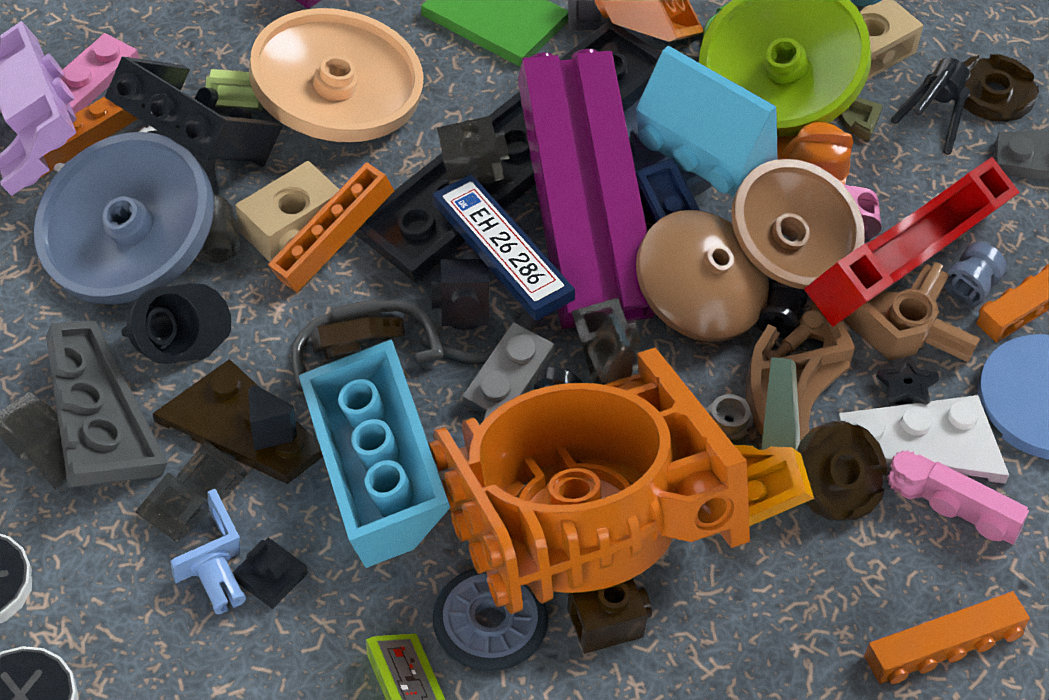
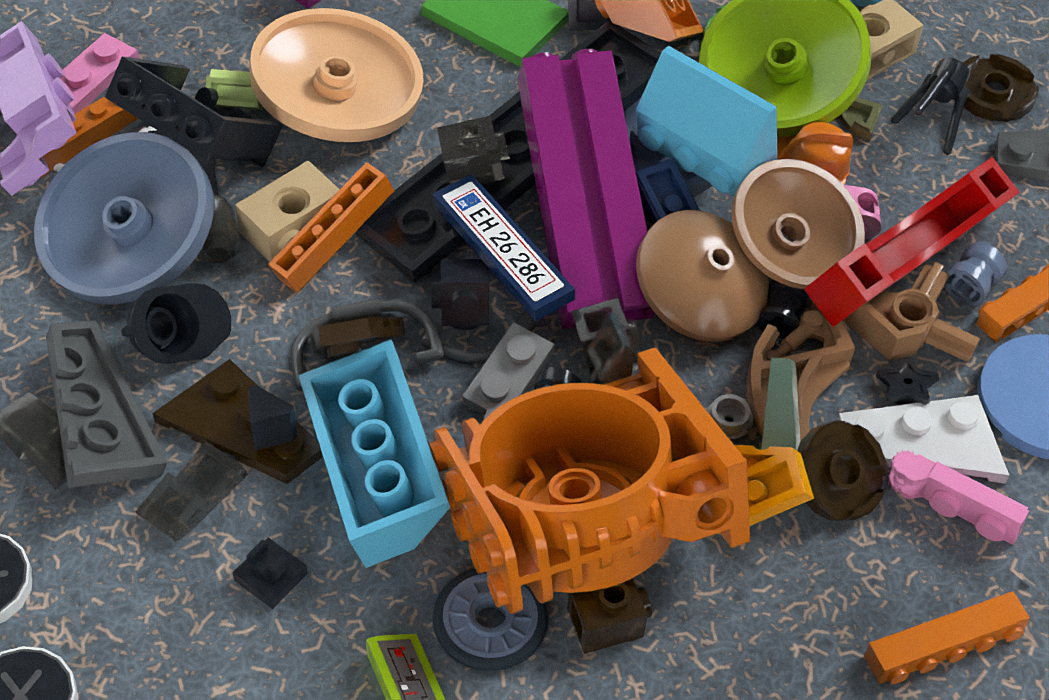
light blue bracket [171,489,246,614] -> none

